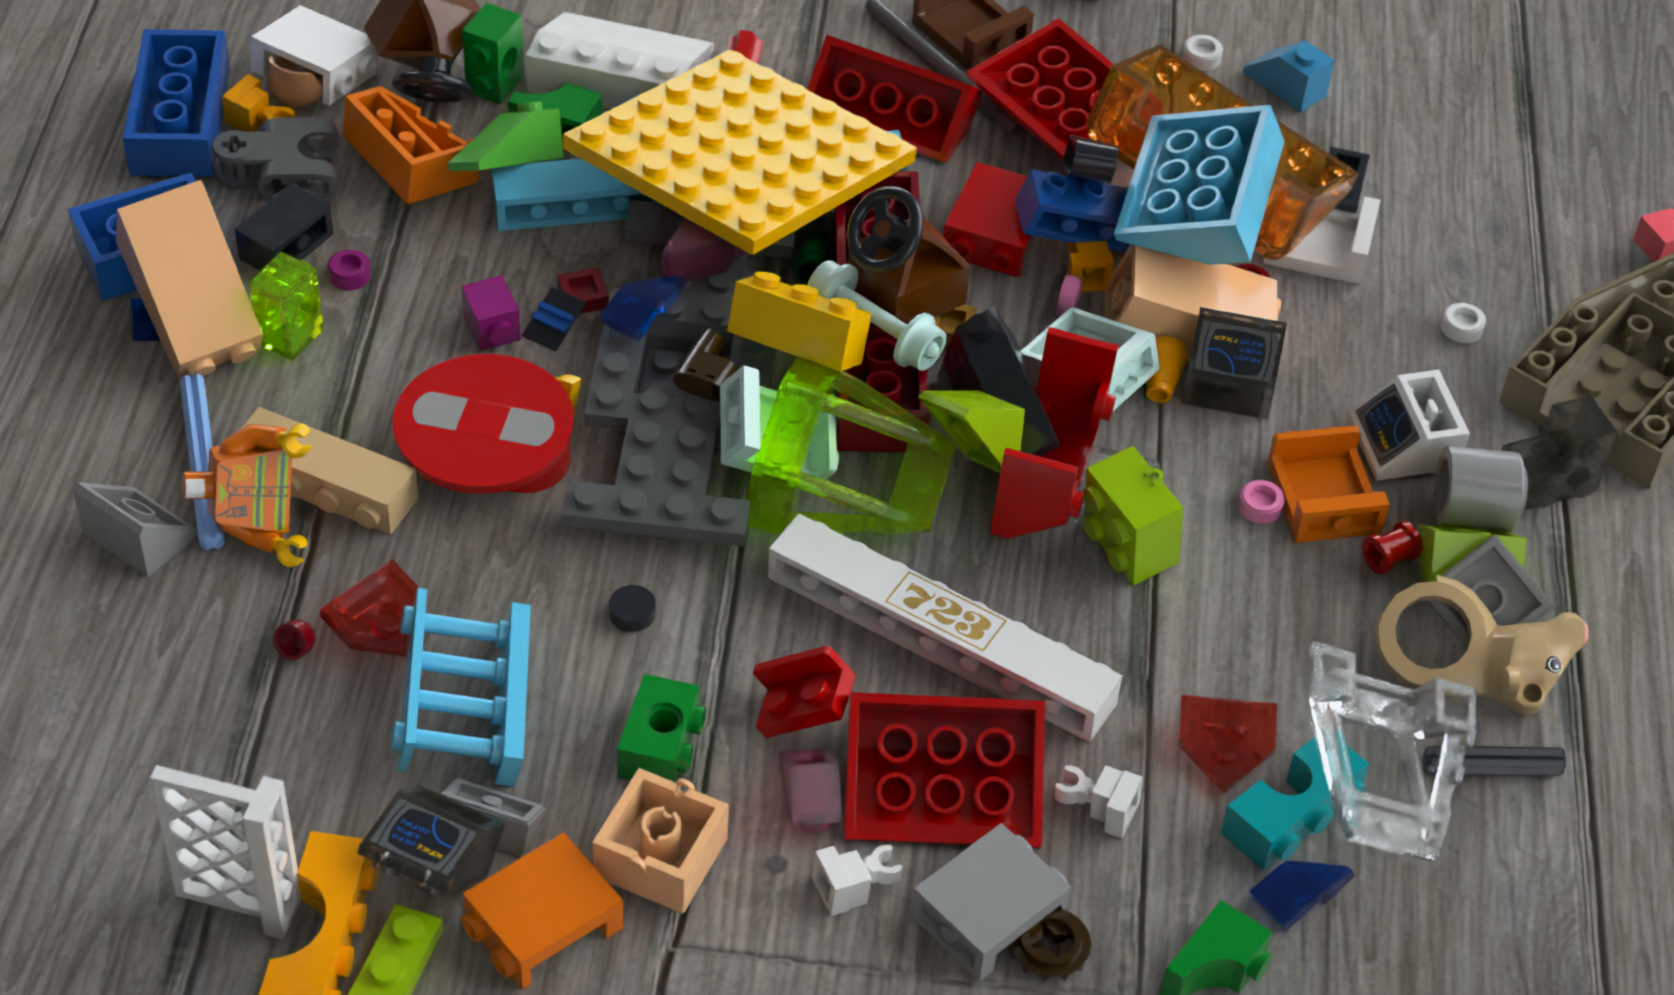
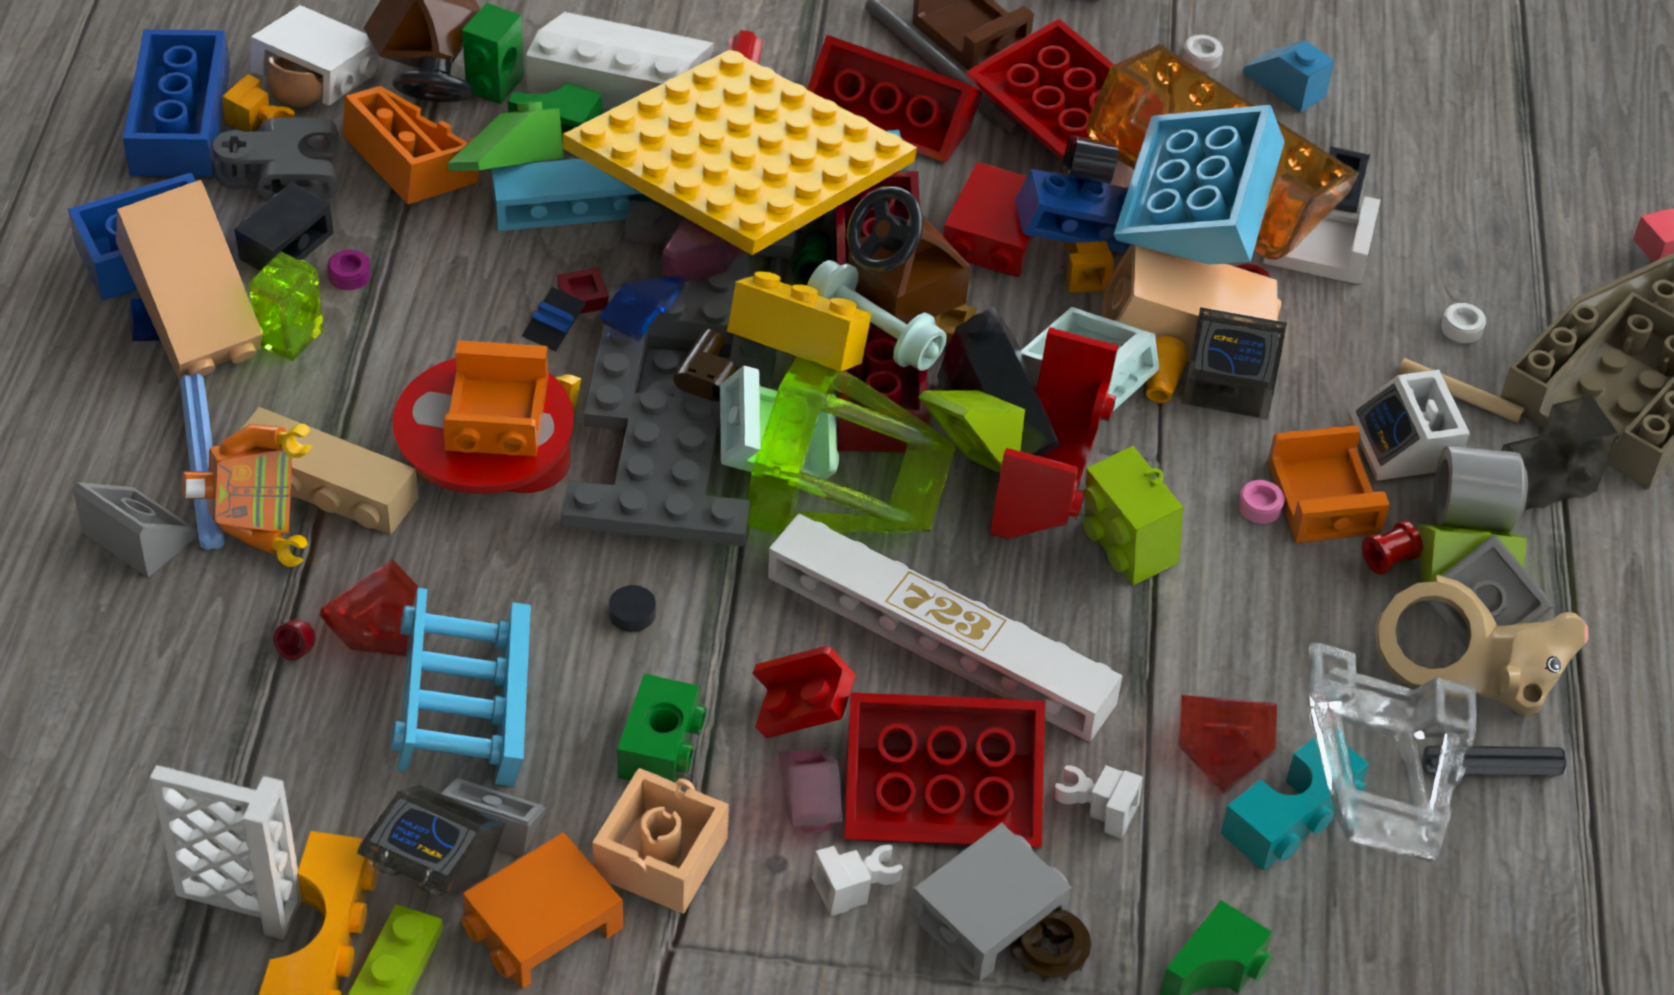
magenta brick [461,275,521,351] -> none
bright pink tile [1056,274,1083,316] -> none
clear blue slope [1249,860,1355,932] -> none
none -> orange panel [443,340,549,456]
none -> tan bar [1398,358,1525,424]

